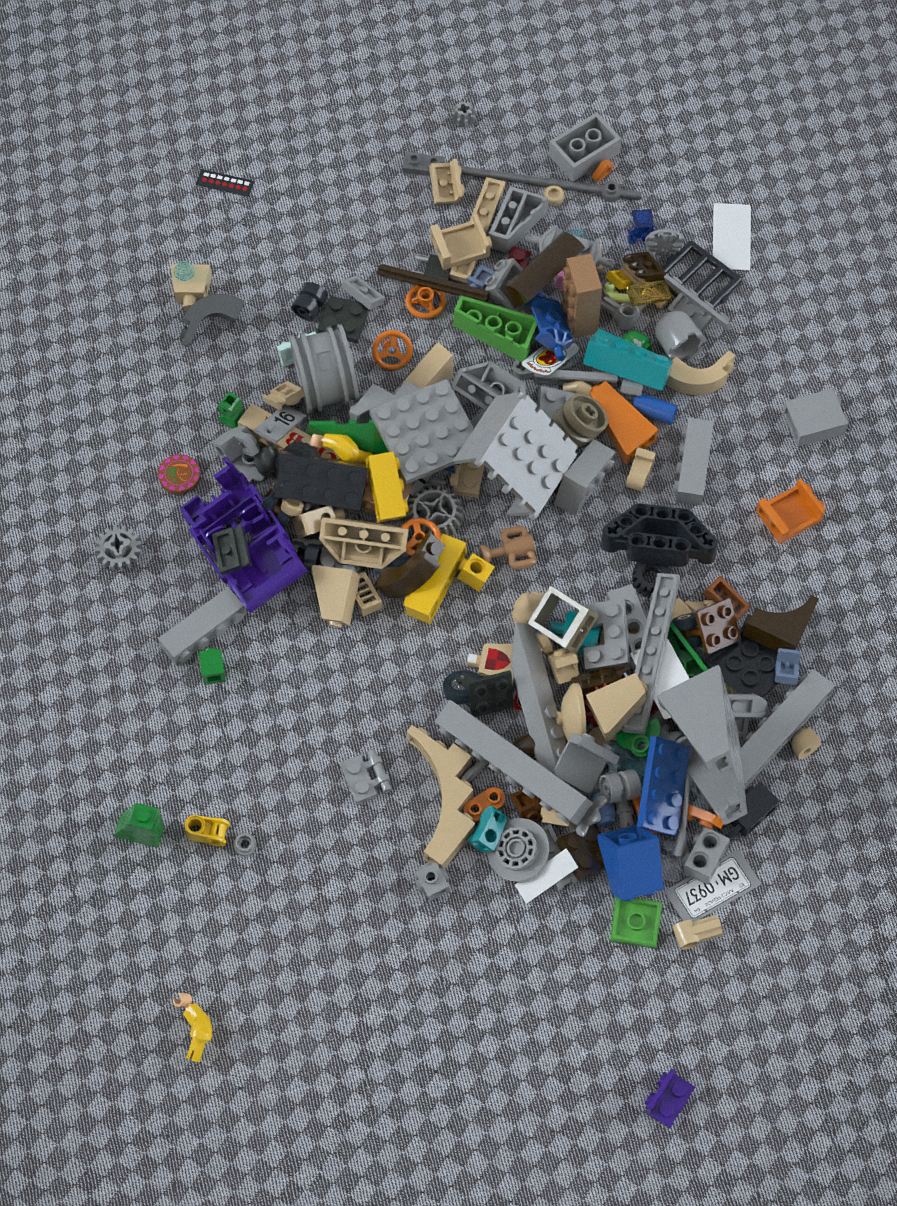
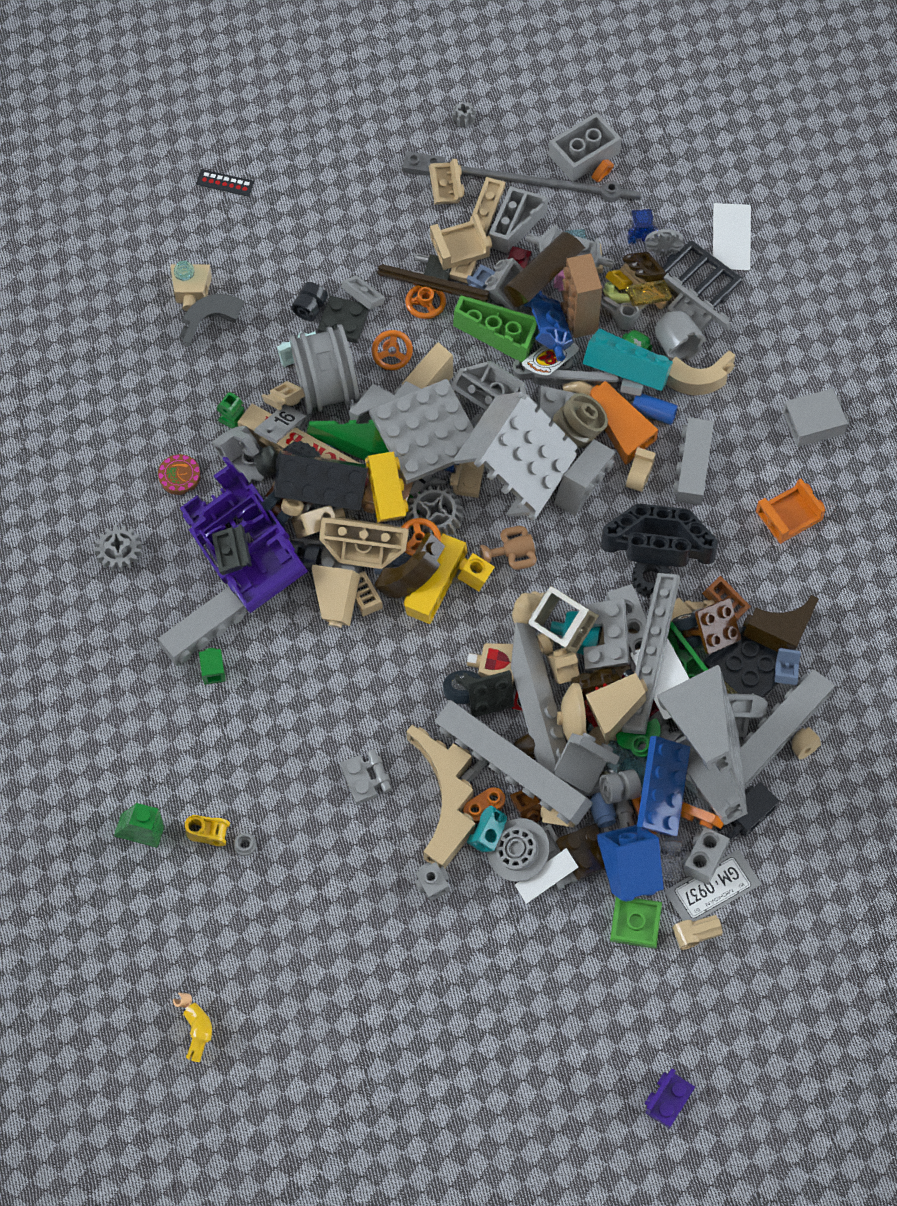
yellow arm [309,433,373,465] -> none
tan tile [544,186,564,206] -> none
light grey plate [576,796,608,837] -> none
light grey piece [672,779,690,857] -> none

